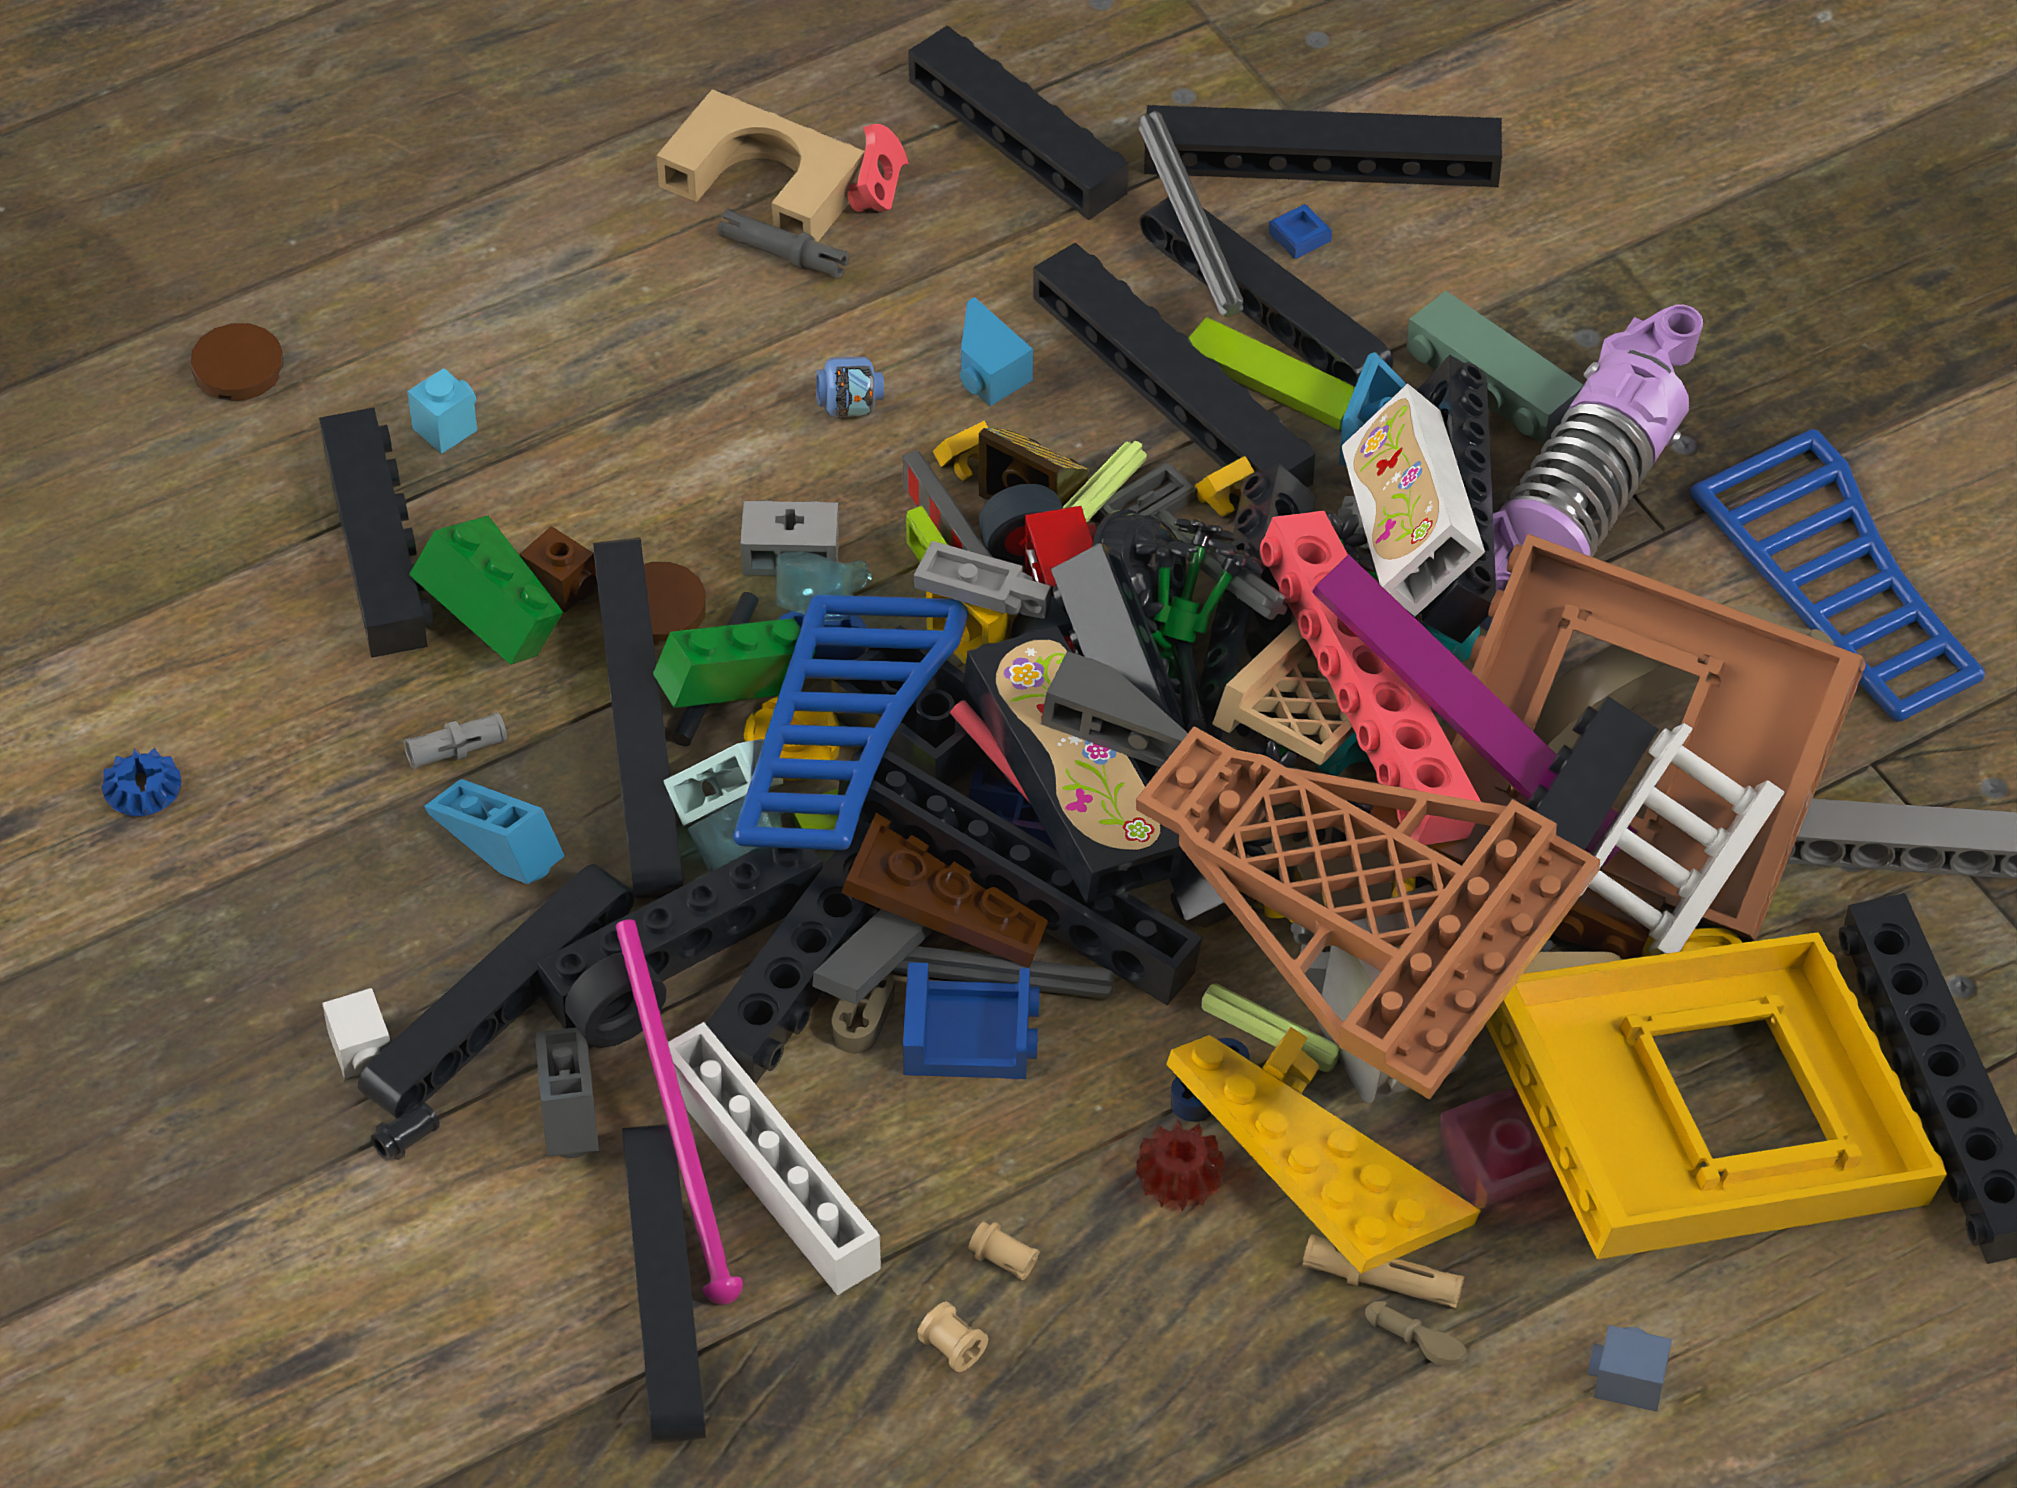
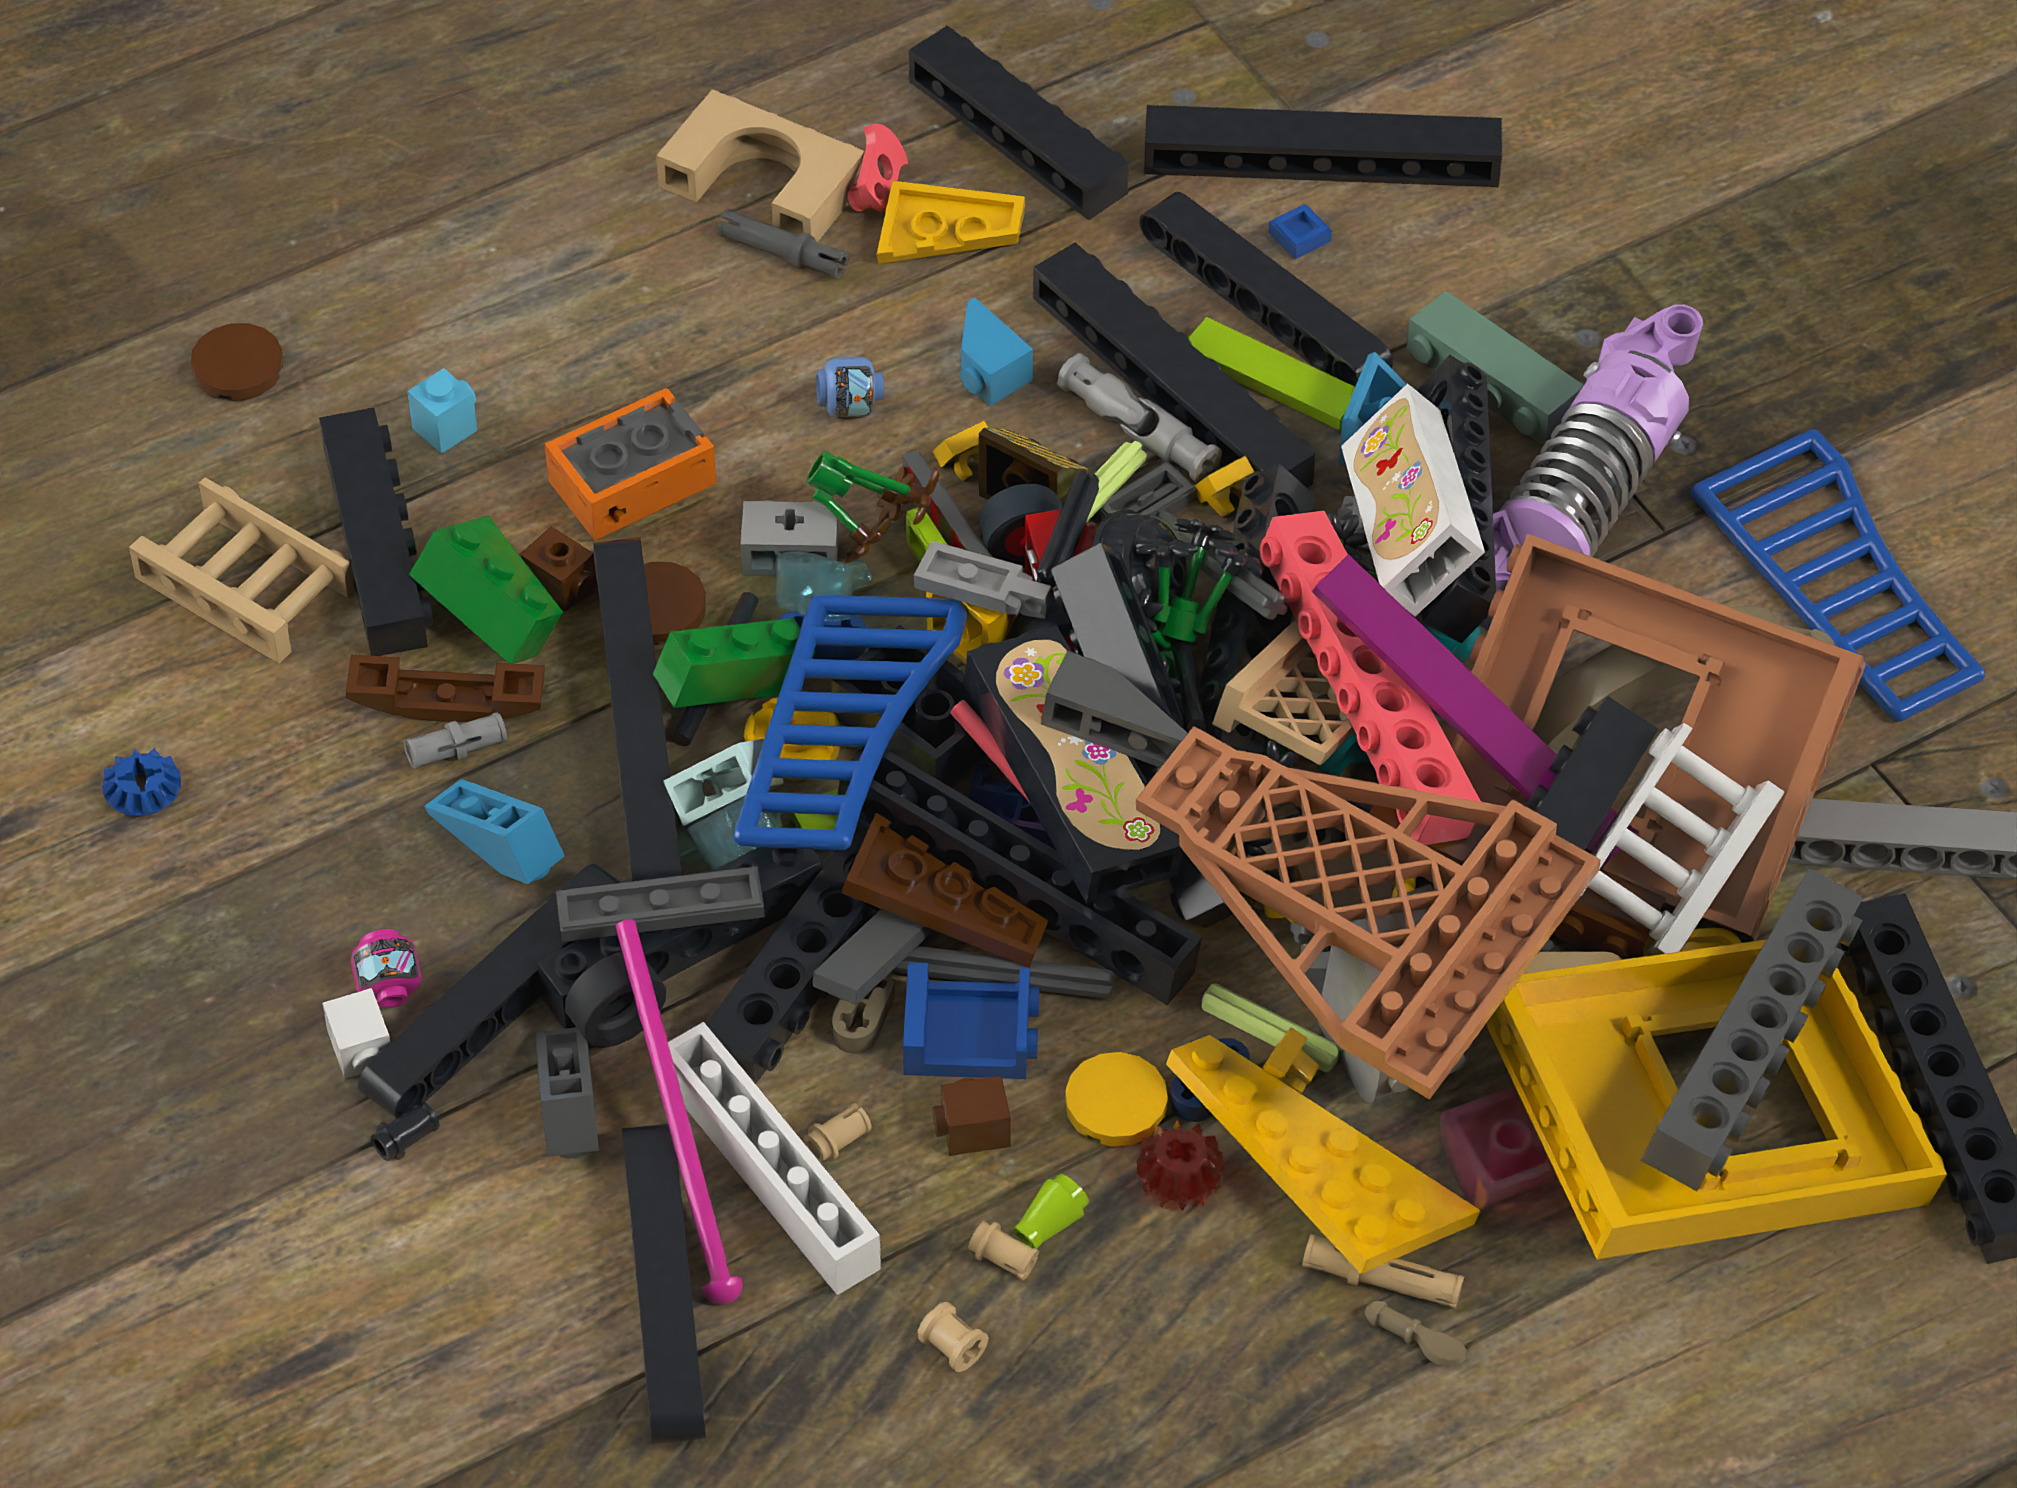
dark grey axle [1139,111,1243,317] -> none
sand blue brick [1587,1325,1672,1412] -> none
none -> tan fence [129,477,354,664]
none -> reddish brown slope [346,655,545,722]
none -> head [351,929,422,1008]
none -> piece [544,387,717,541]
none -> dark grey tile [556,866,764,942]
none -> tan pin [803,1103,872,1162]
none -> plant [806,450,939,564]
none -> yellow wing [877,181,1025,264]
none -> reddish brown brick [932,1076,1011,1156]
none -> lime cone [1013,1173,1089,1249]
none -> black axle [1036,471,1099,589]
none -> light grey piece [1057,353,1222,483]
none -> yellow tile [1065,1052,1168,1147]
none -> dark grey brick [1641,868,1863,1191]

